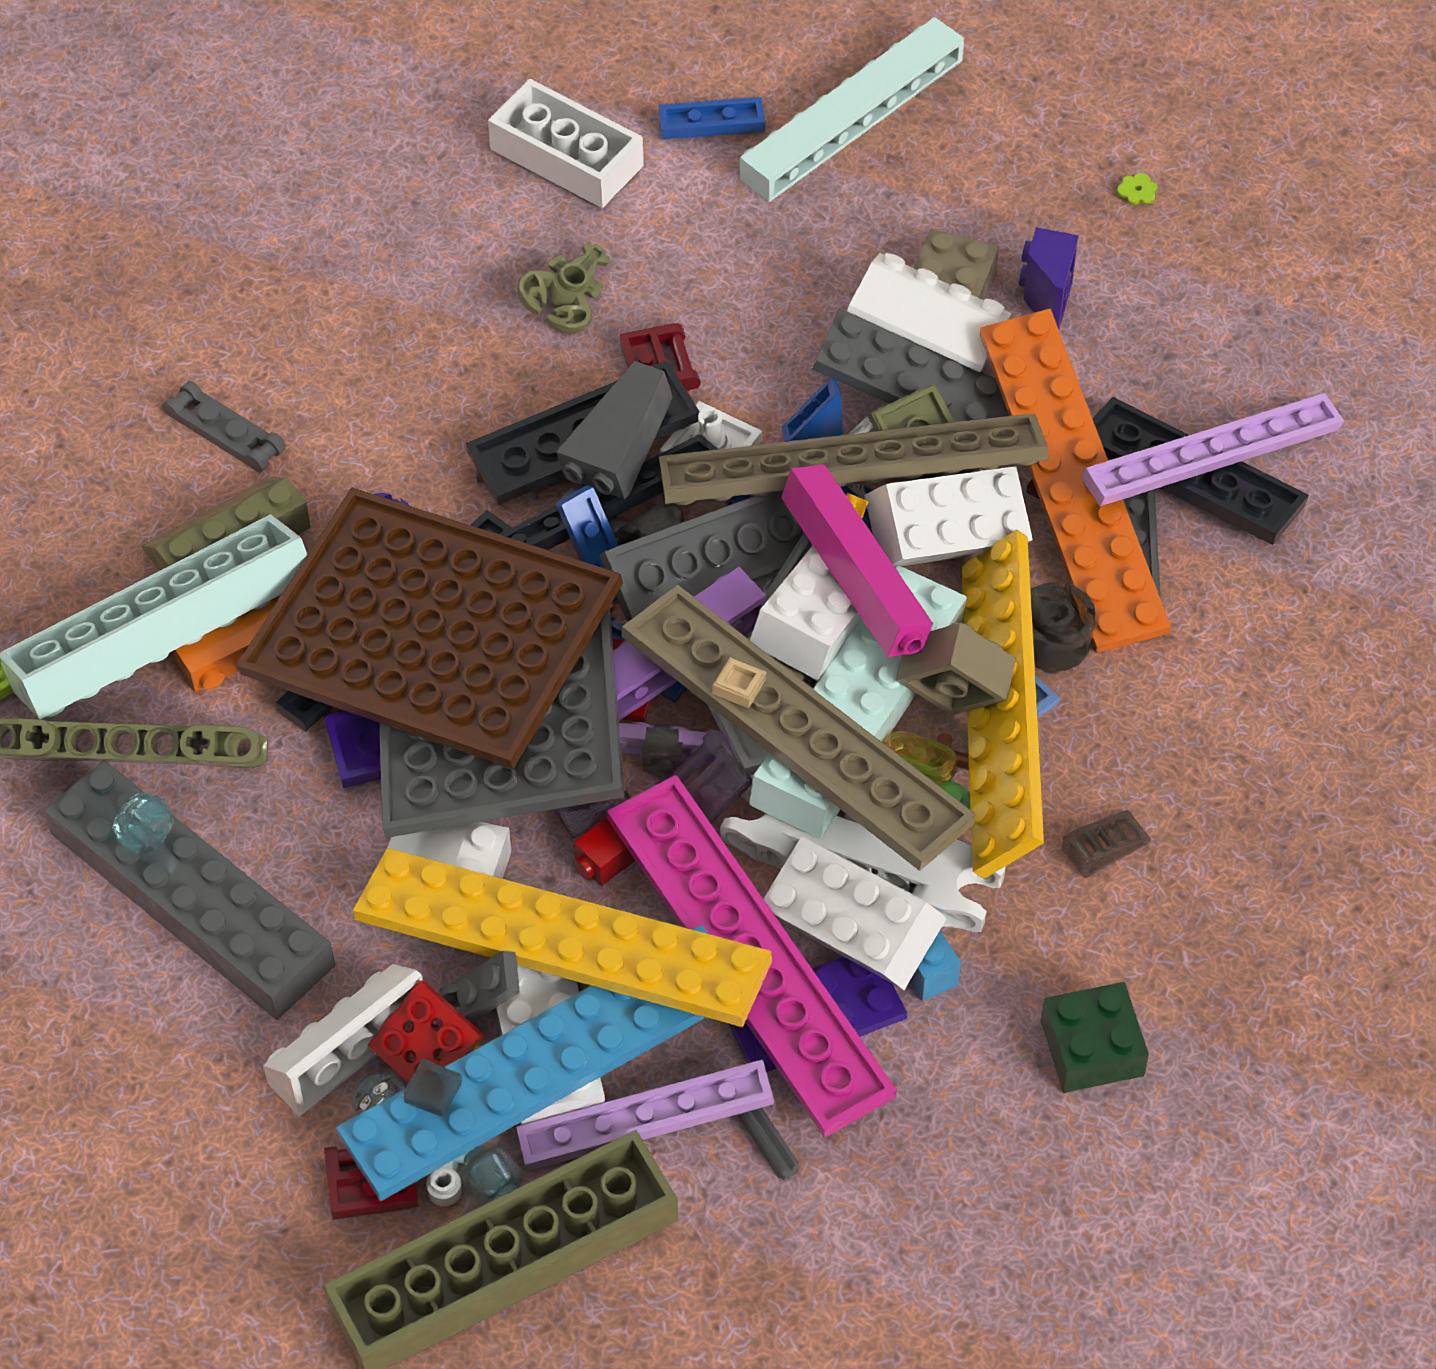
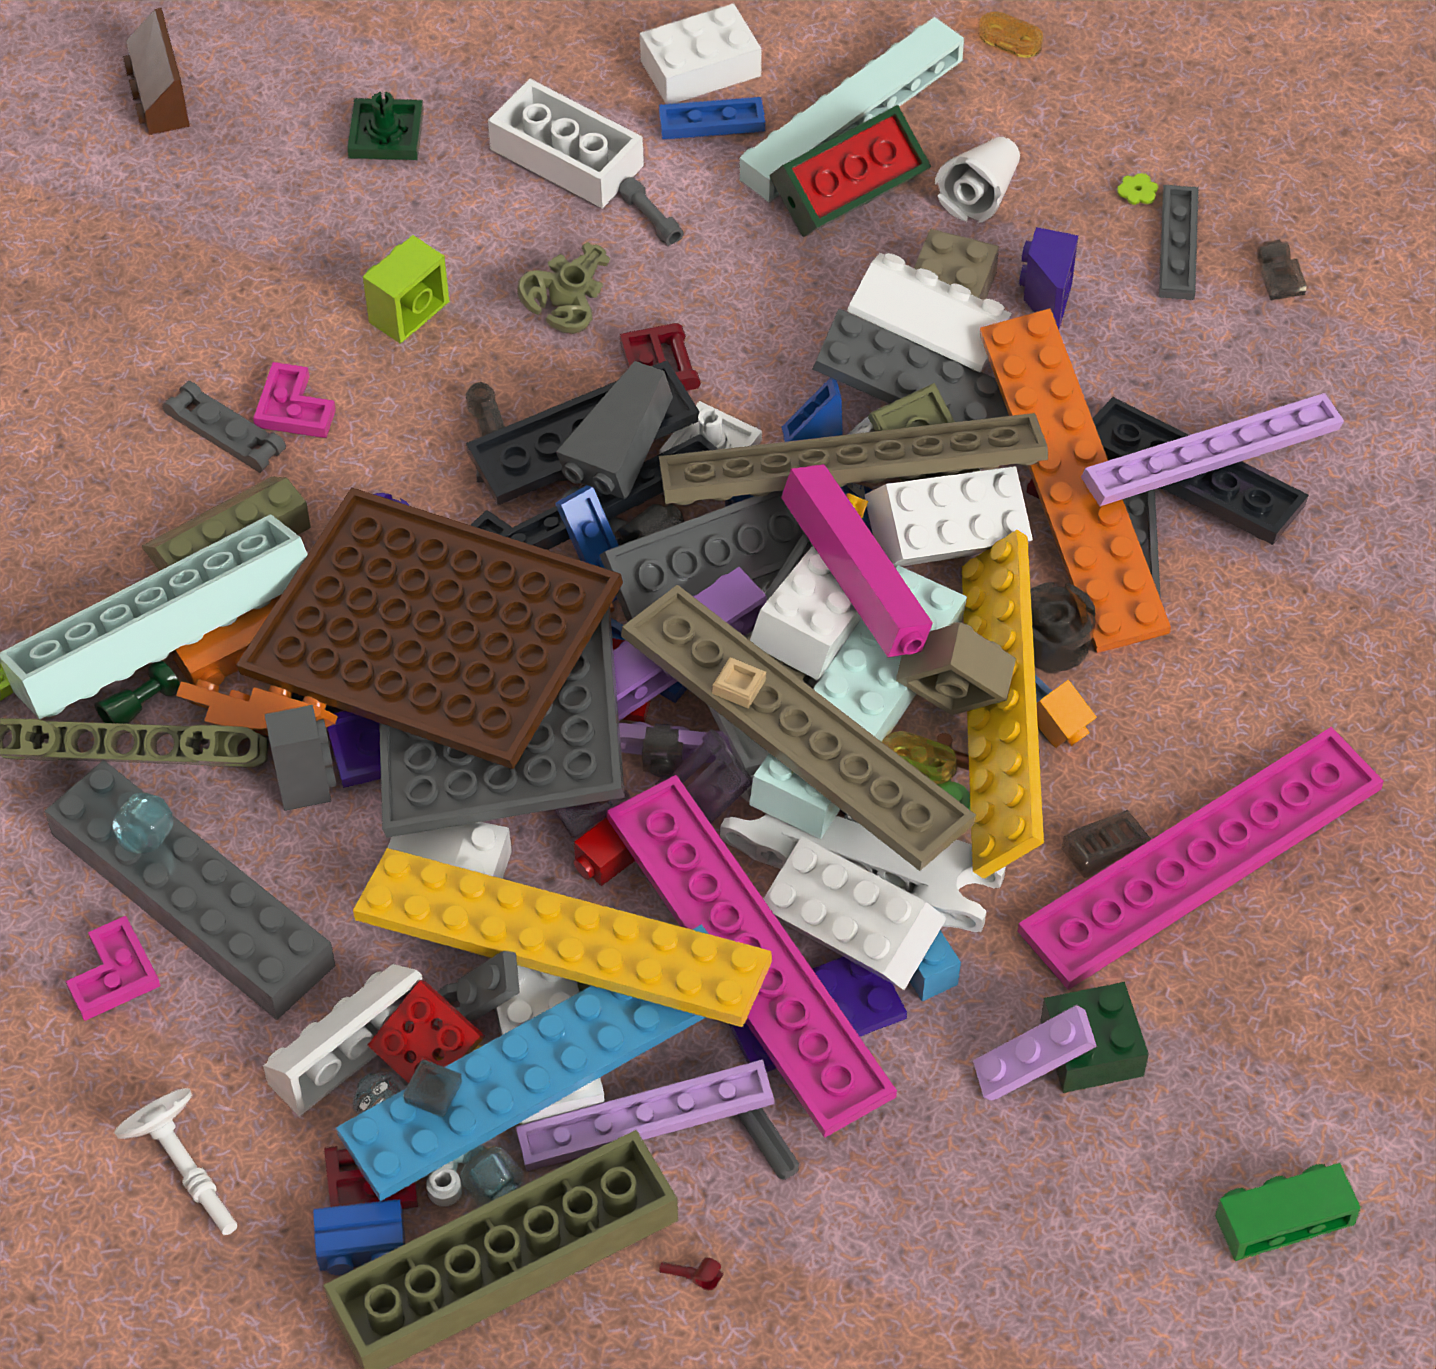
none -> dark pink plate [66,915,161,1021]
none -> dark green piece [94,660,180,724]
none -> white dish [114,1088,237,1235]
none -> reddish brown slope [122,8,190,135]
none -> orange slope [176,679,338,737]
none -> dark pink plate [253,362,336,438]
none -> dark grey wedge [265,705,337,811]
none -> blue brick [313,1199,405,1275]
none -> dark green plate [347,92,424,160]
none -> lime brick [363,235,450,344]
none -> clear smoke plate [466,382,505,437]
none -> dark grey bar [619,177,684,246]
none -> white brick [640,4,761,104]
none -> dark red hand [659,1257,724,1290]
none -> red brick [769,105,932,237]
none -> white cone [935,137,1020,223]
none -> lavender plate [973,1005,1097,1100]
none -> clear yellow plate [978,11,1043,58]
none -> dark pink plate [1017,727,1384,990]
none -> light orange brick [1036,680,1097,748]
none -> dark grey tile [1158,185,1199,300]
none -> green brick [1215,1163,1361,1261]
none -> clear smoke plate [1257,239,1307,301]

